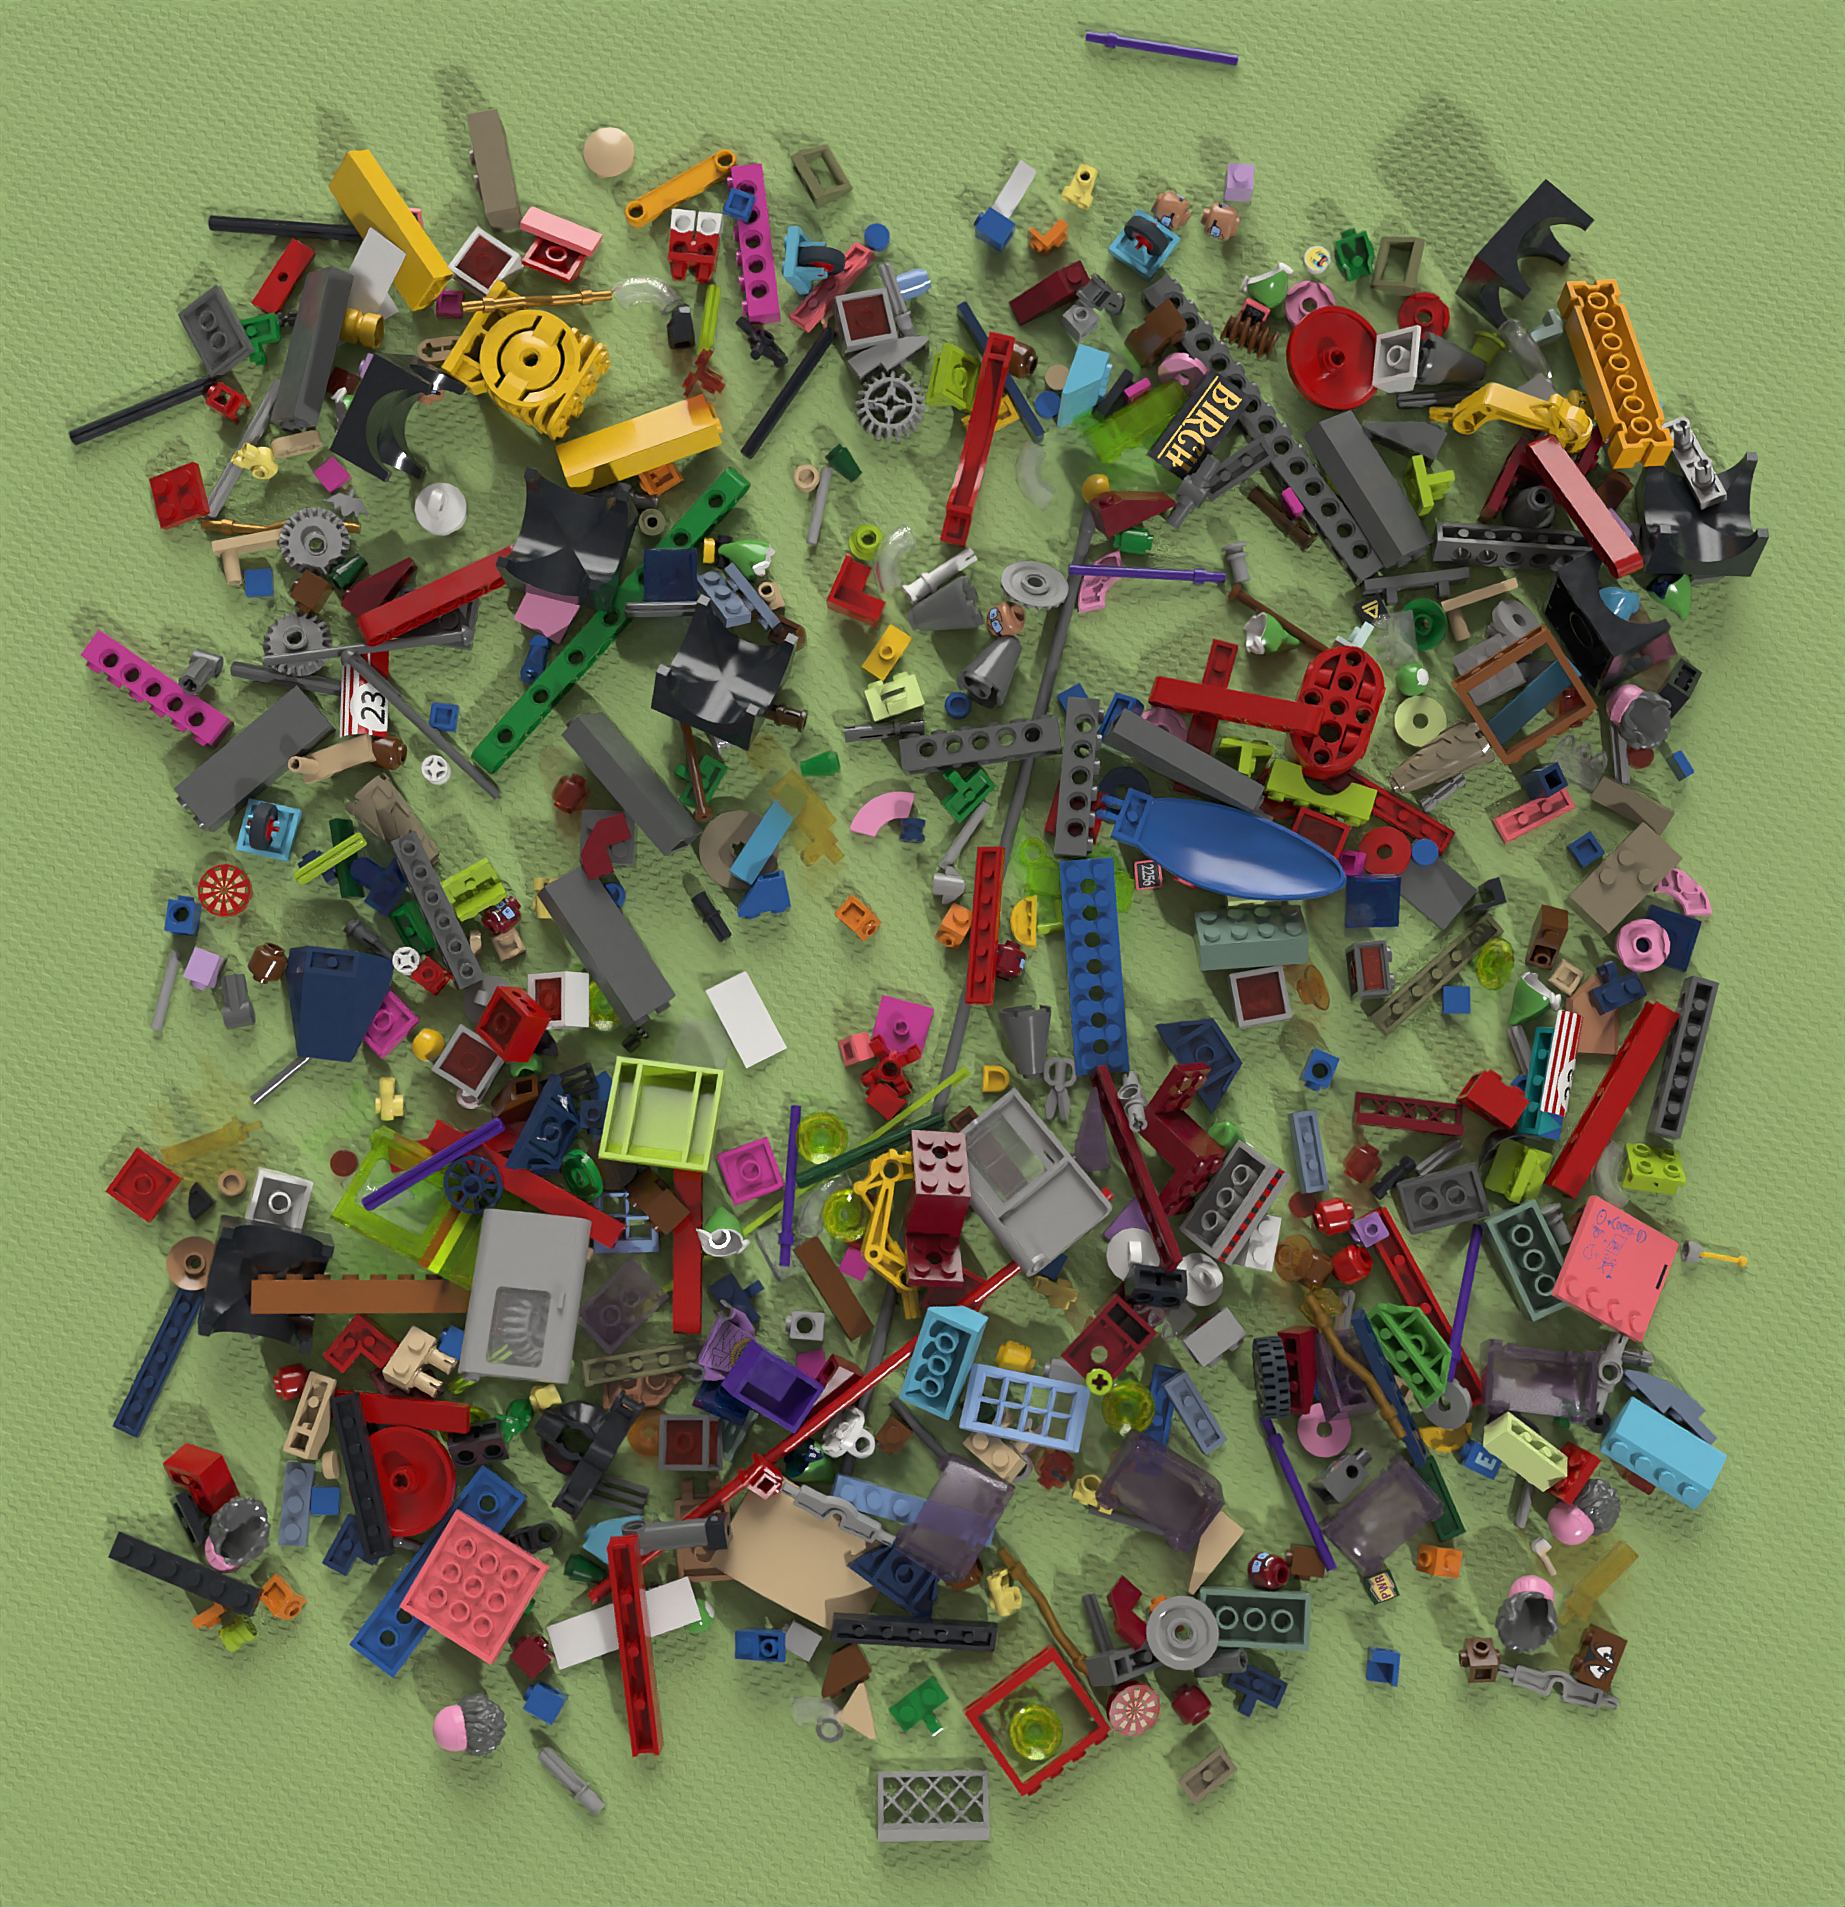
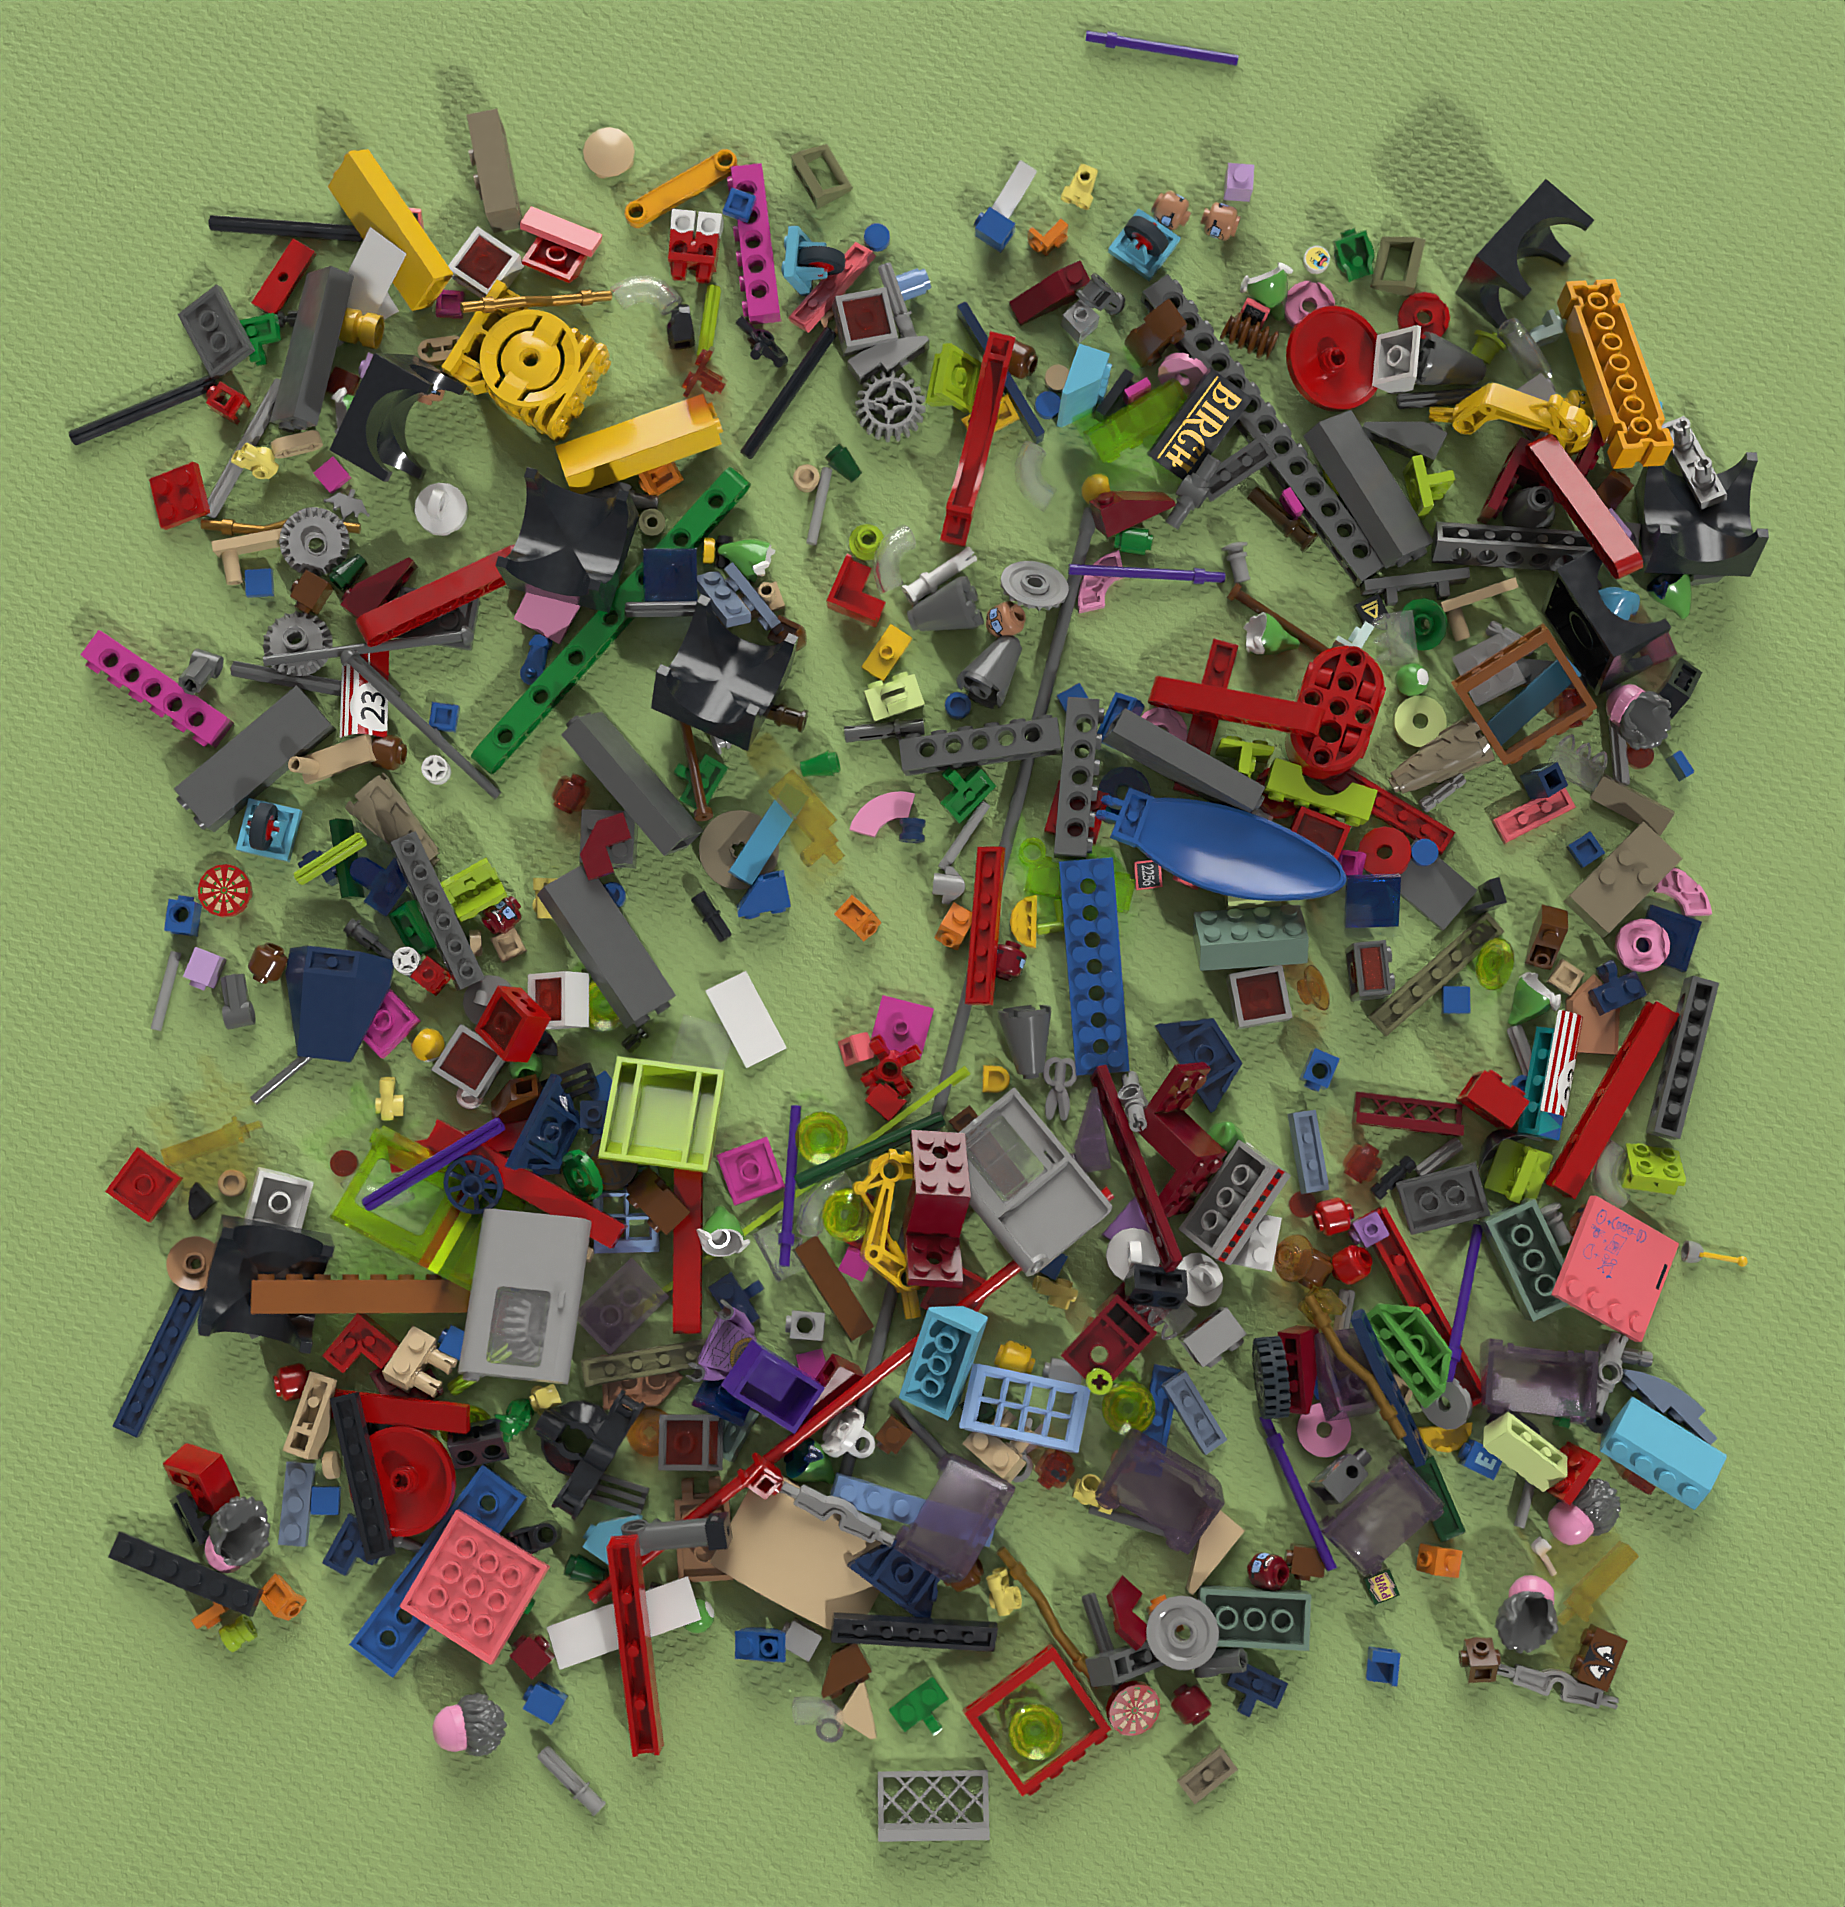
light grey tile [1492,599,1540,643] -> none

